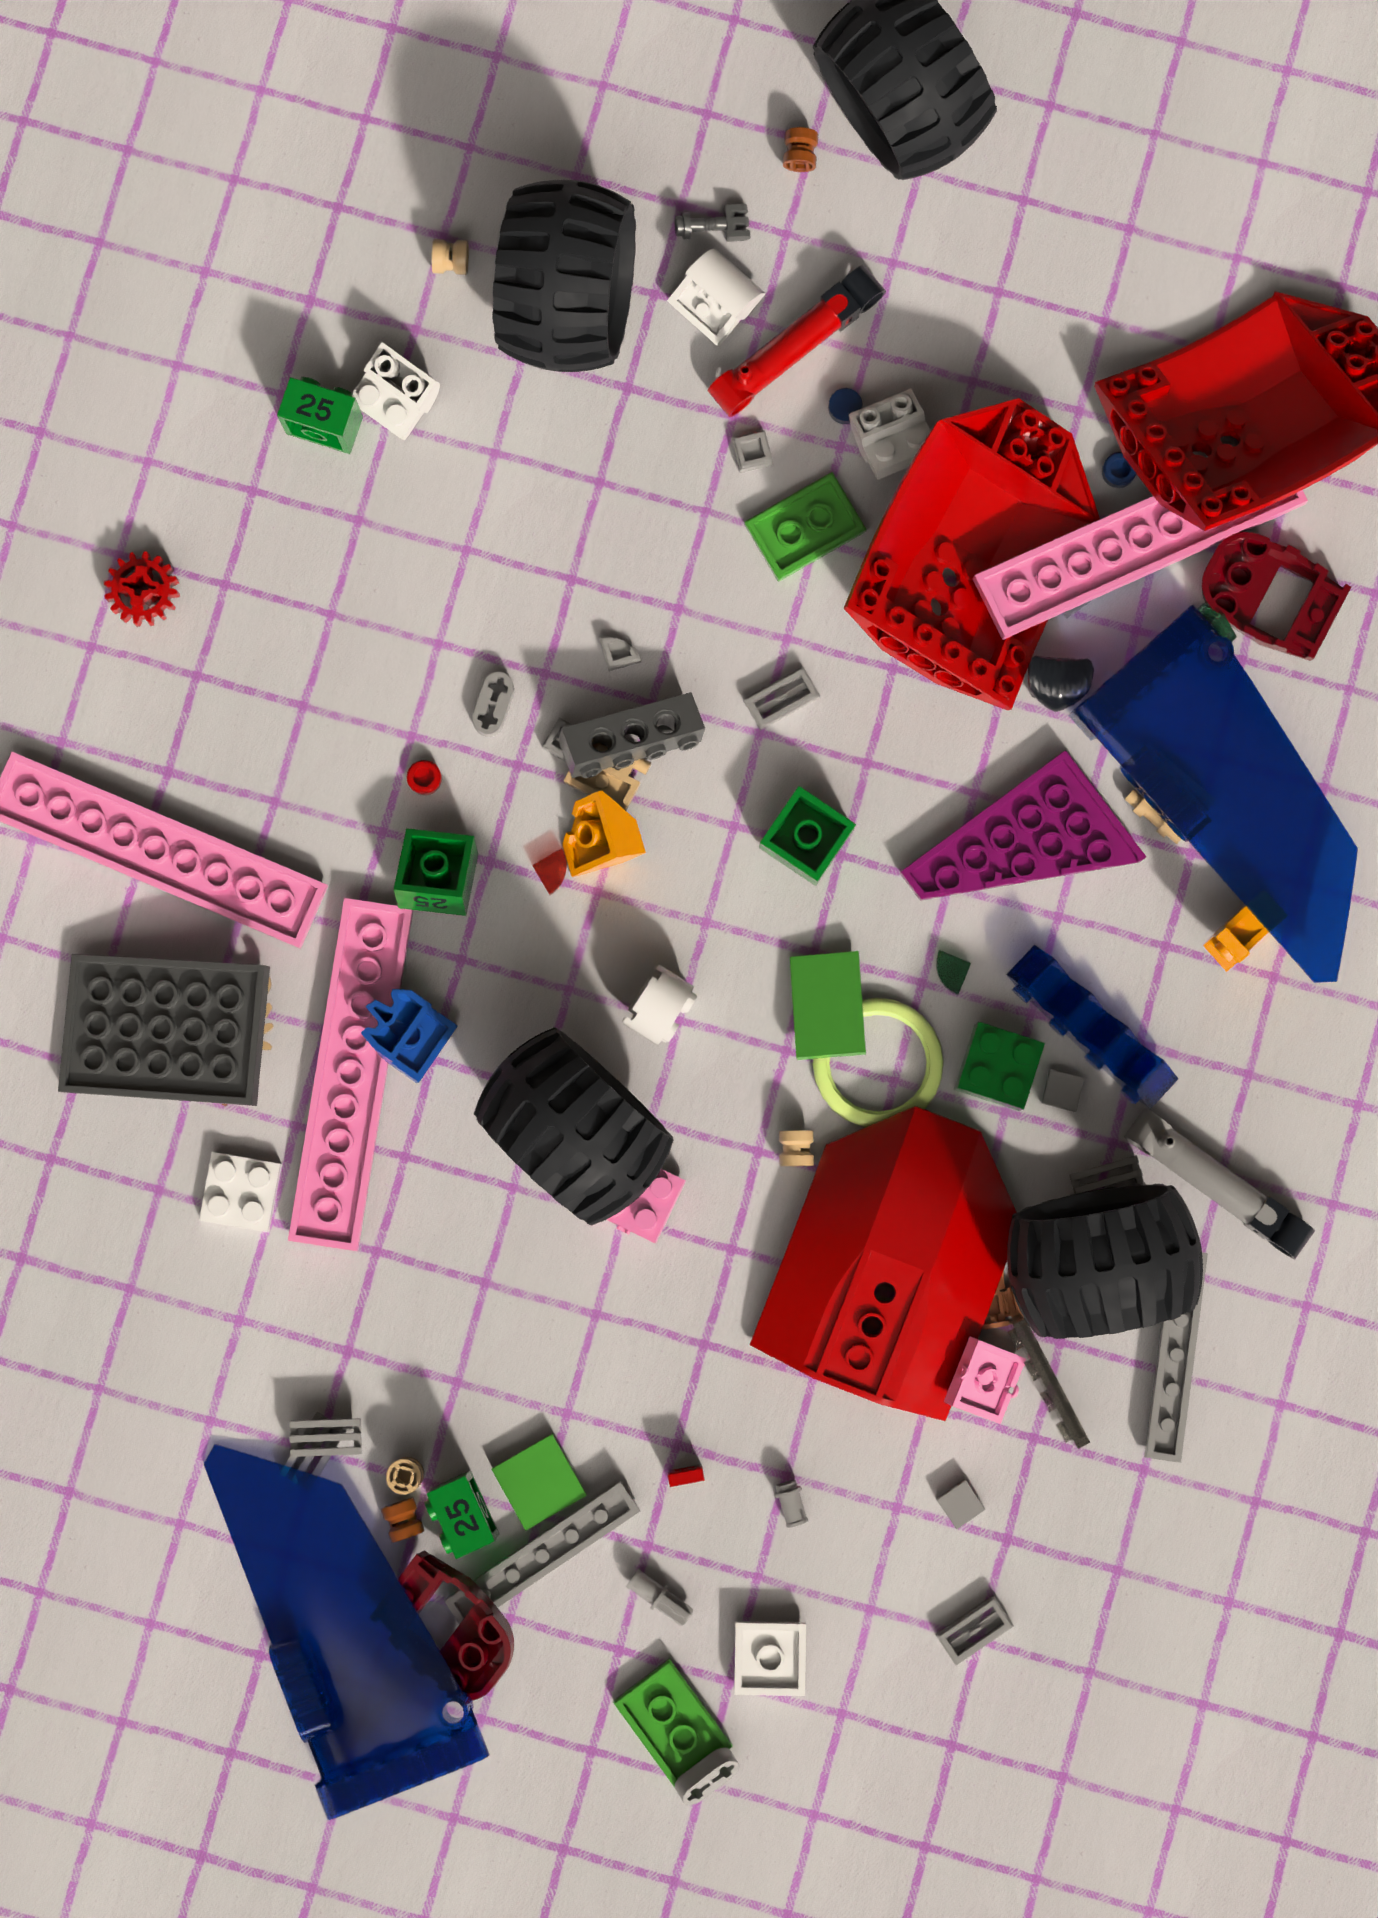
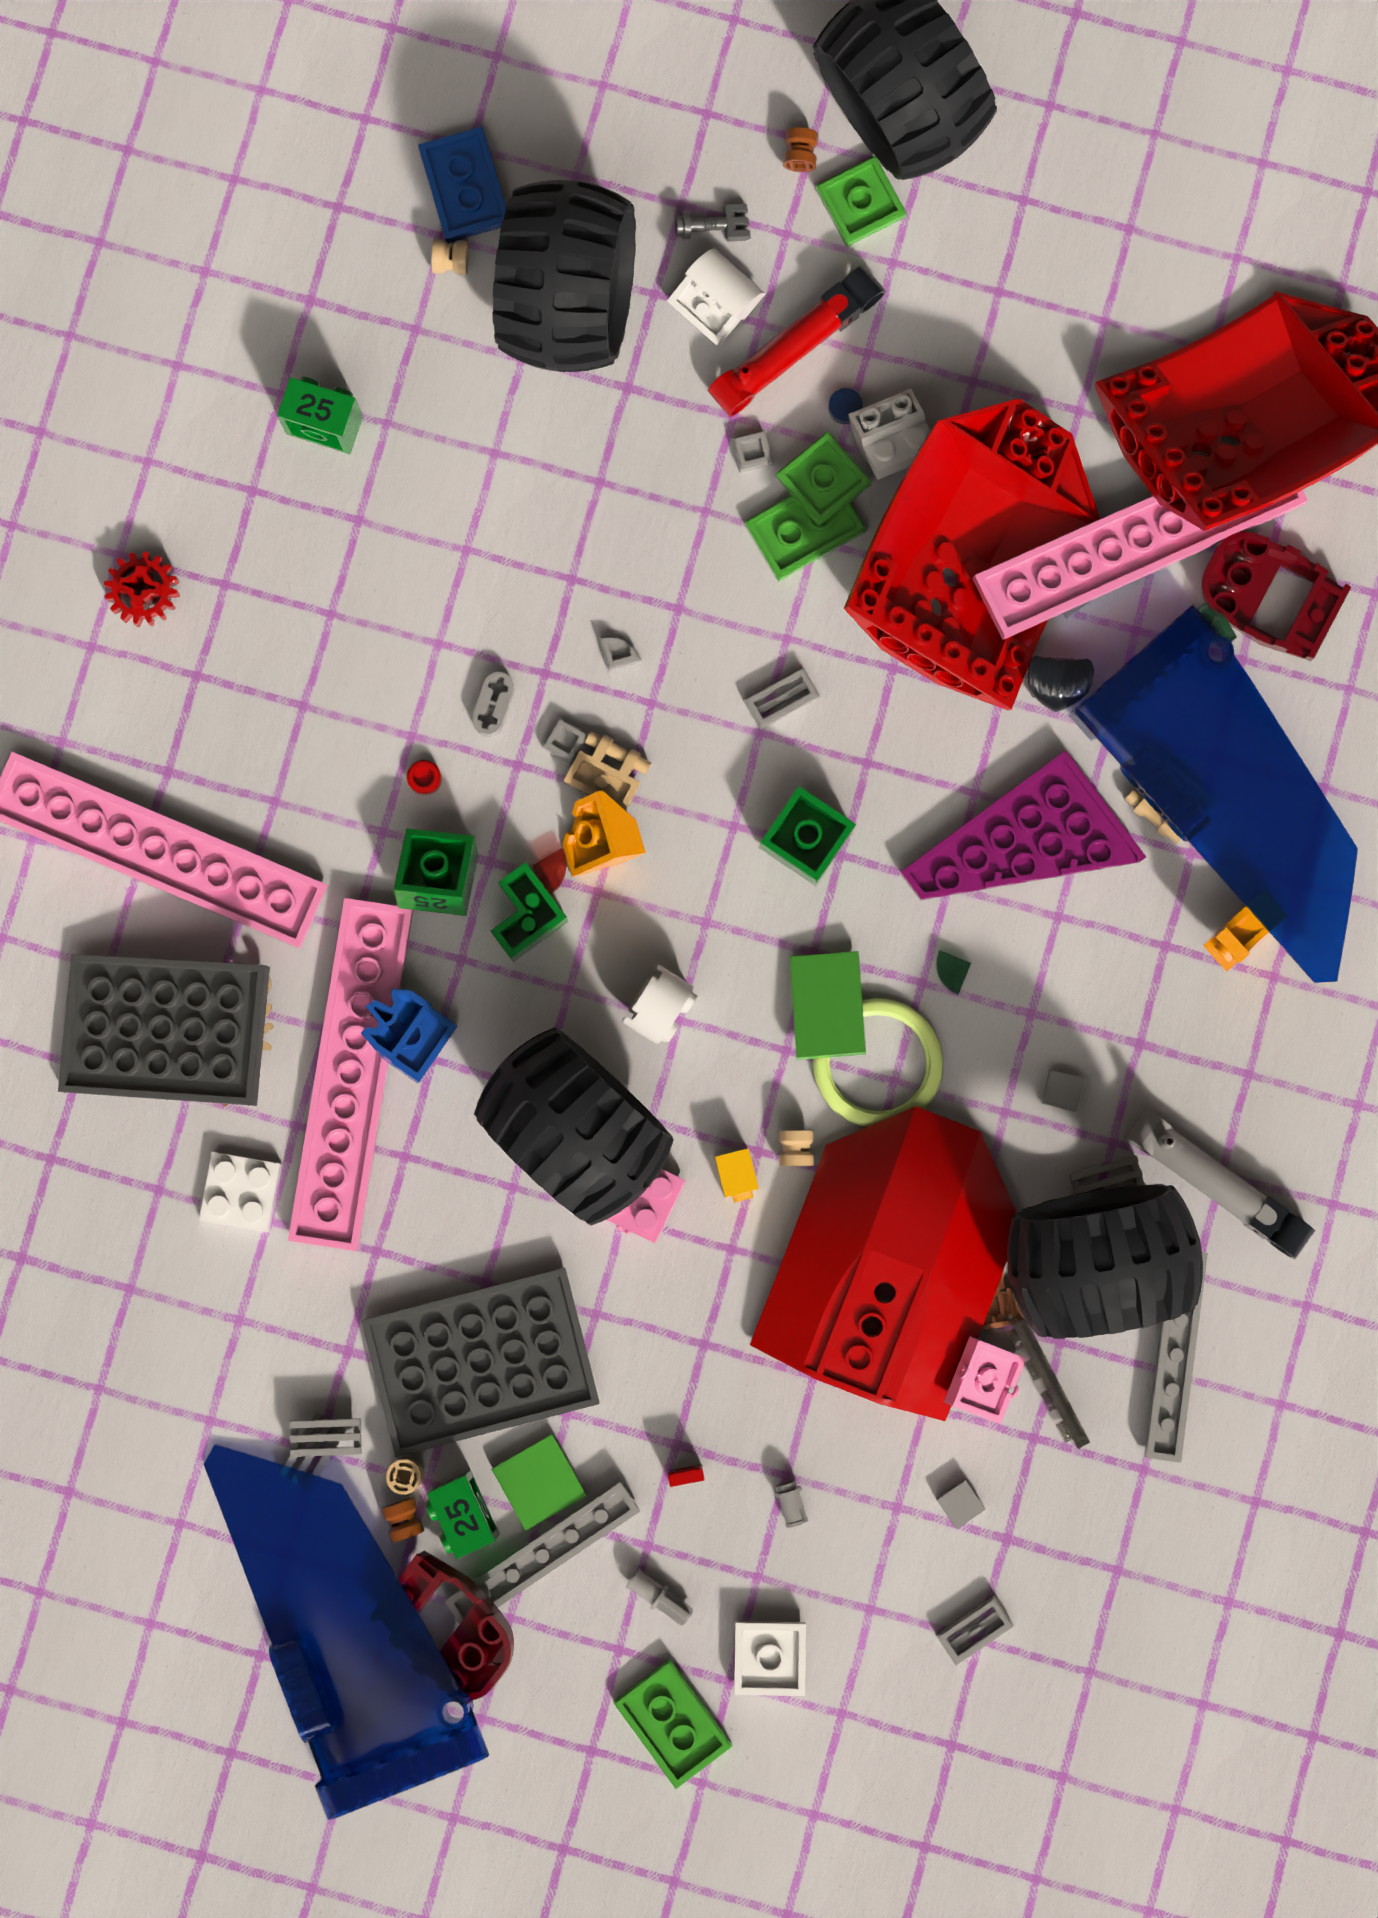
white brick [352,342,440,440] -> none
dark grey brick [559,692,705,778] -> none
light grey beam [675,1748,739,1805] -> none
green brick [954,1021,1045,1111] -> none
clear blue brick [1006,945,1178,1109] -> none
dark blue tile [1102,452,1136,488] -> none
none -> dark grey plate [362,1267,600,1457]
none -> blue plate [418,126,506,243]
none -> green brick [490,862,569,962]
none -> yellow brick [715,1148,759,1203]
none -> bright green tile [775,431,872,527]
none -> bright green tile [815,156,907,247]

